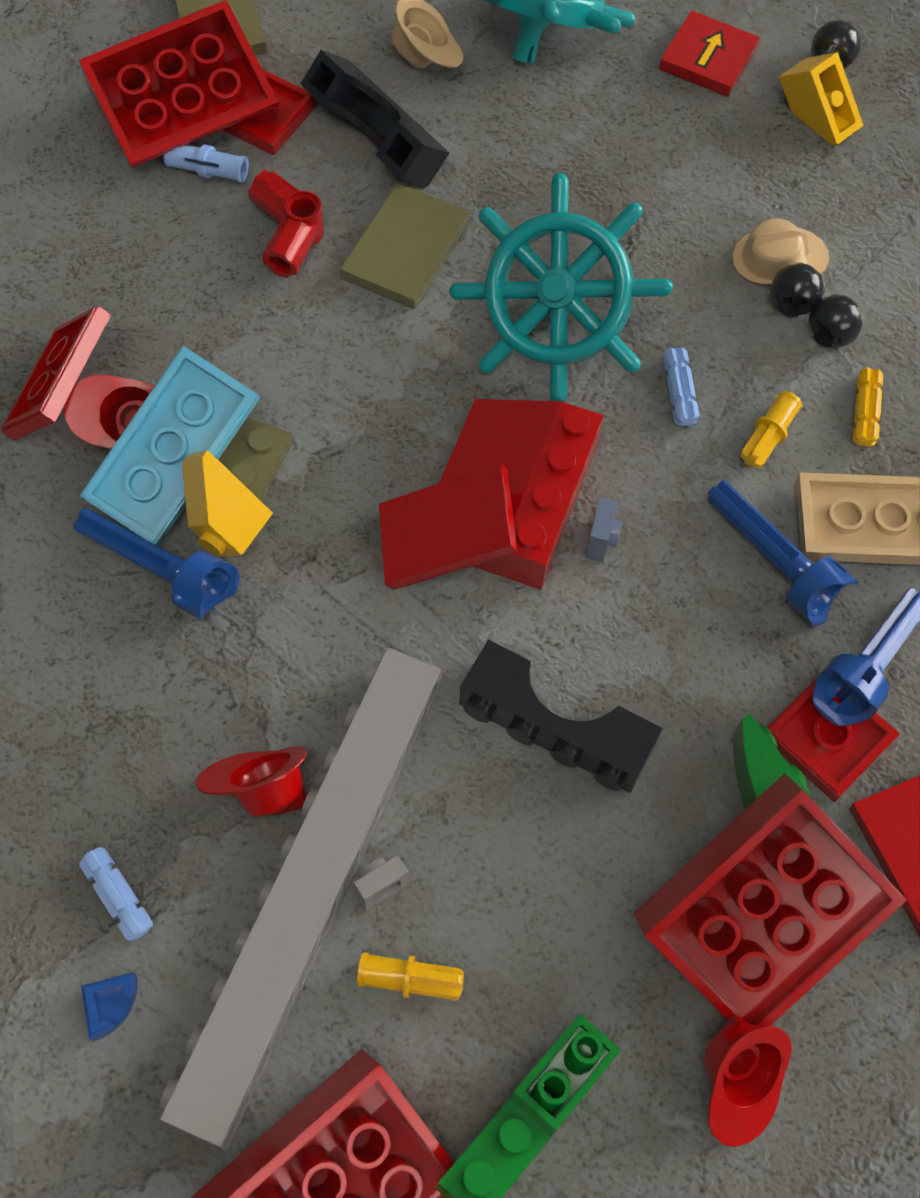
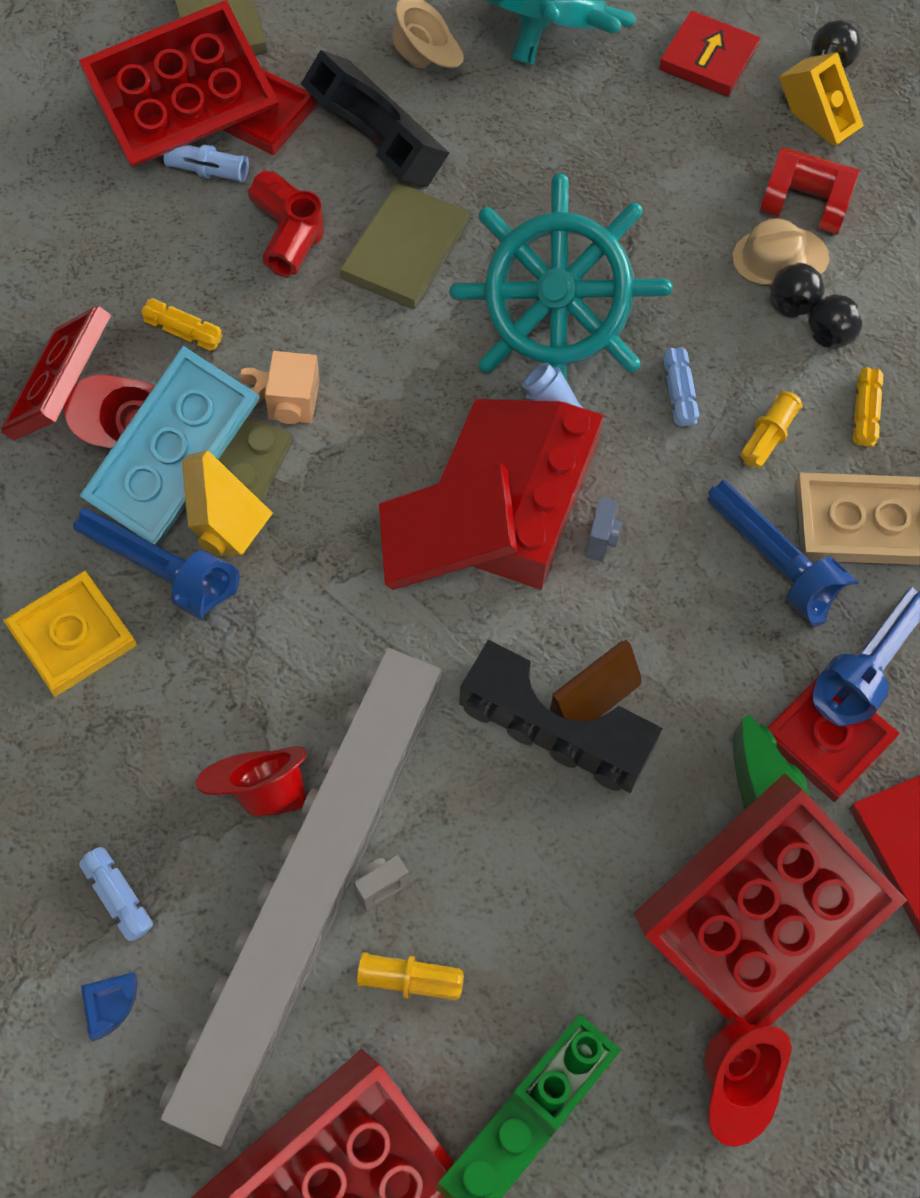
none -> yellow tile [3,570,137,697]
none -> yellow axle [141,298,222,351]
none -> light nougat brick [240,351,320,424]
none -> light blue cone [522,362,583,408]
none -> reddish brown slope [550,640,642,721]
none -> red connector [759,147,860,235]

